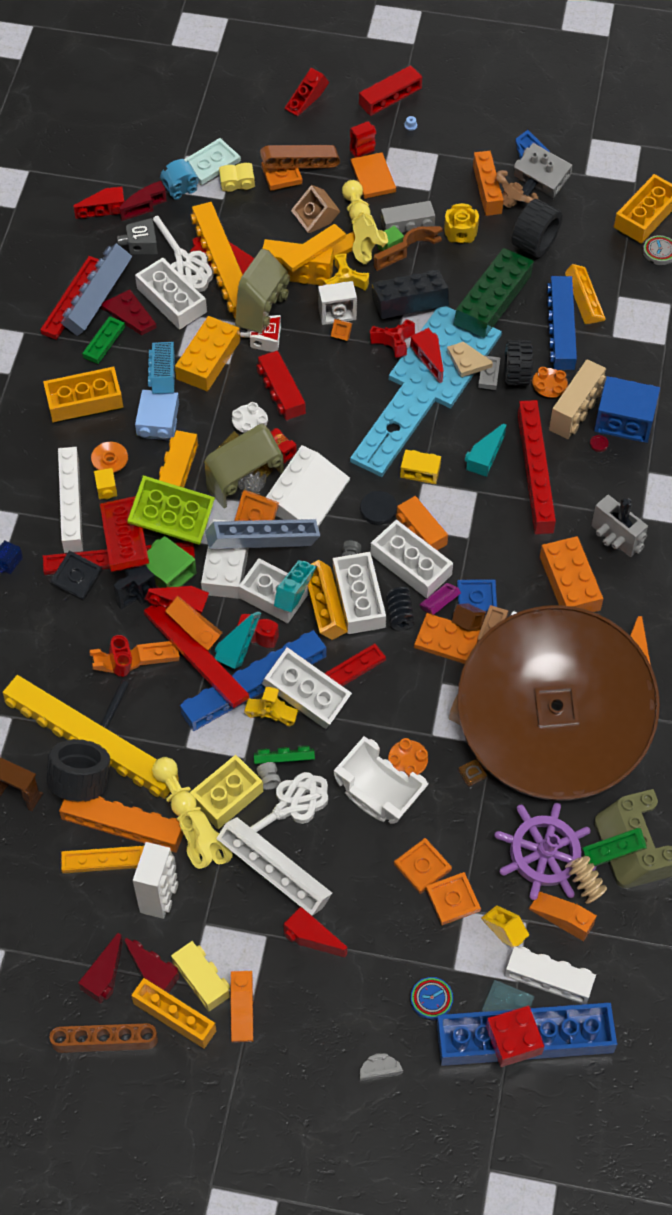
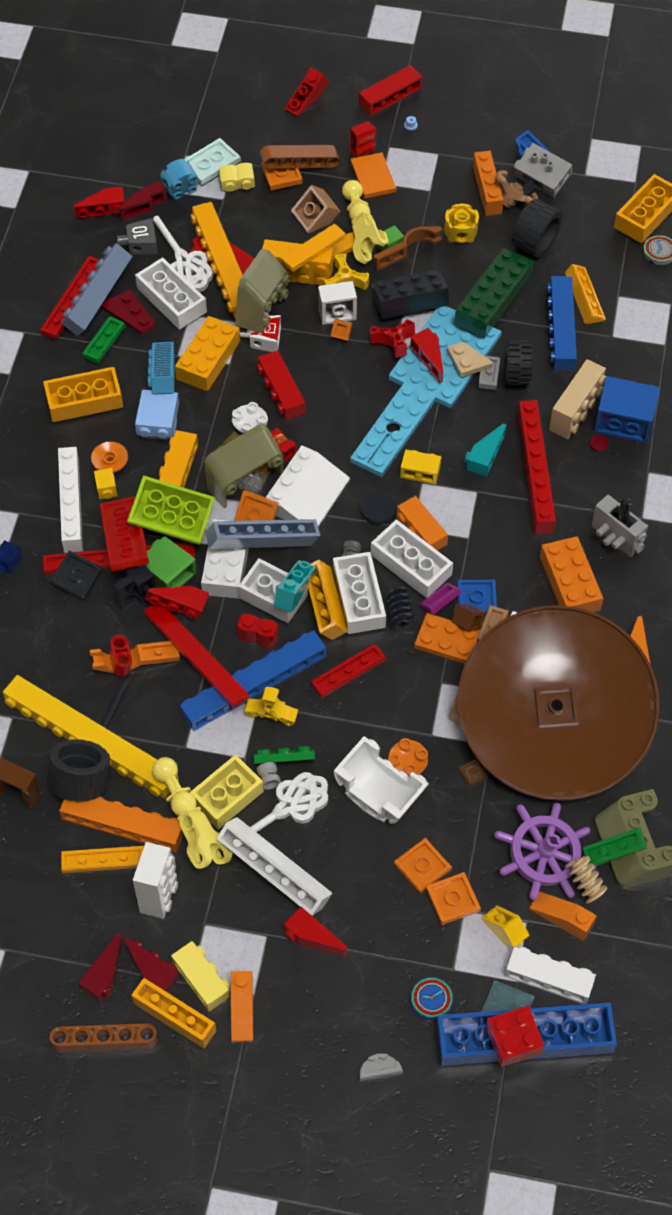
orange slope [166,596,223,650] -> none
teal slope [215,612,261,669] -> none
white brick [262,648,352,729] -> none
light grey brick [381,201,435,233] -> none
orange dish [532,367,568,398] -> none

